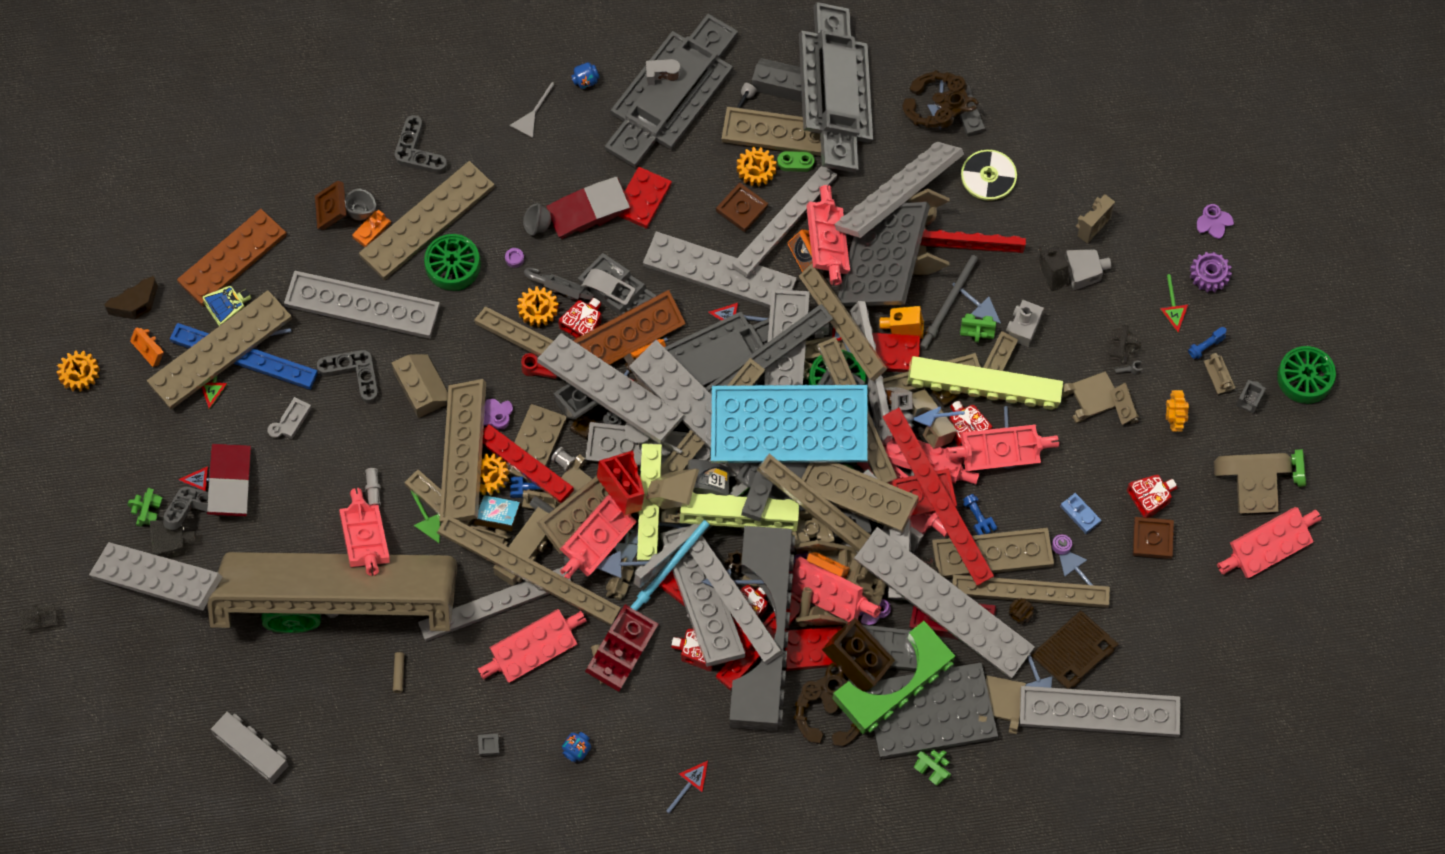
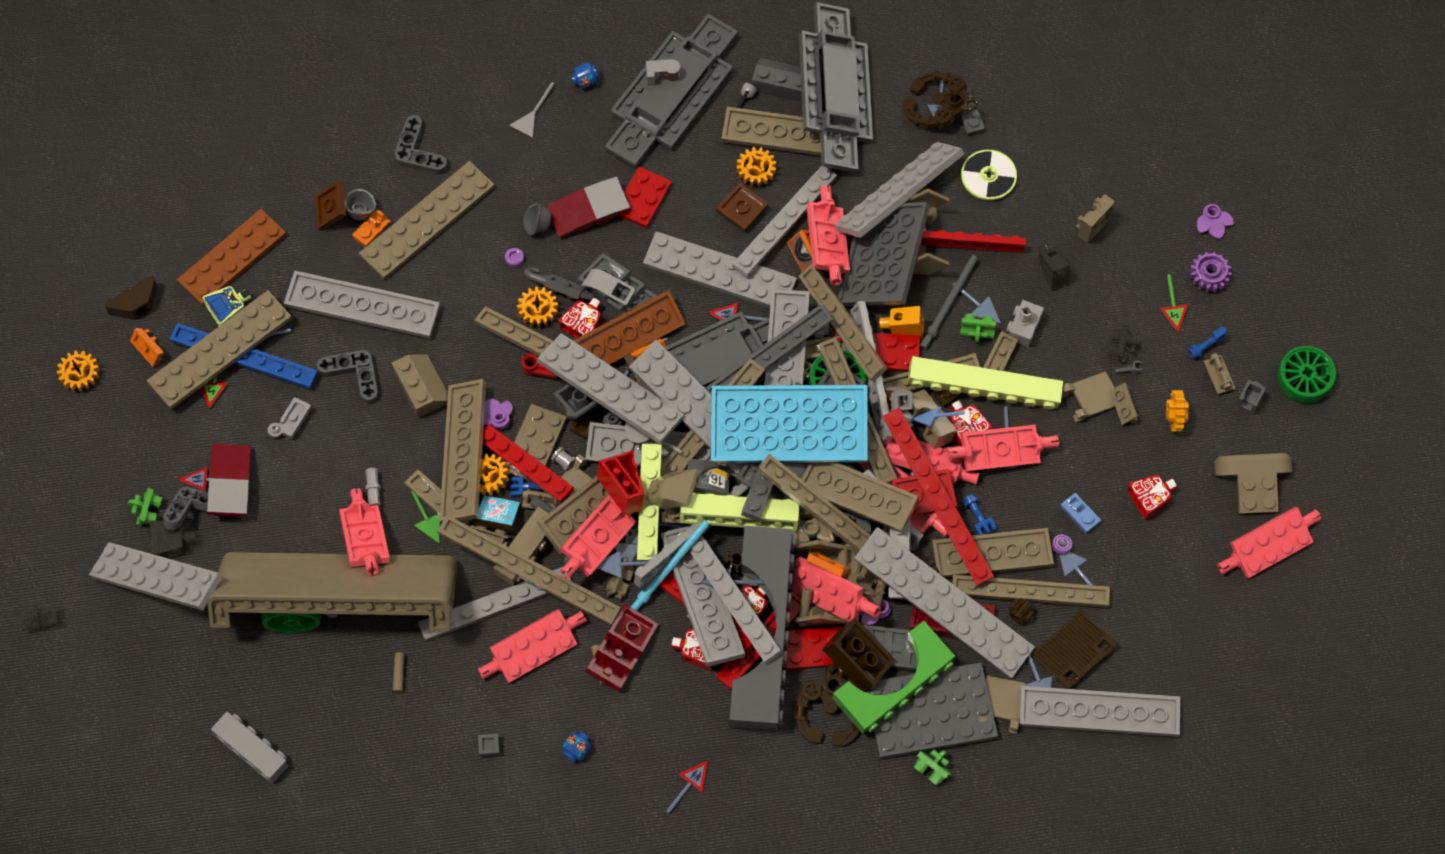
green piece [424,234,481,291] -> none
bright green plate [777,151,814,172] -> none
light grey torso [1065,250,1111,290] -> none
reddish brown plate [1132,517,1174,559] -> none
bright green plate [1291,449,1306,487] -> none

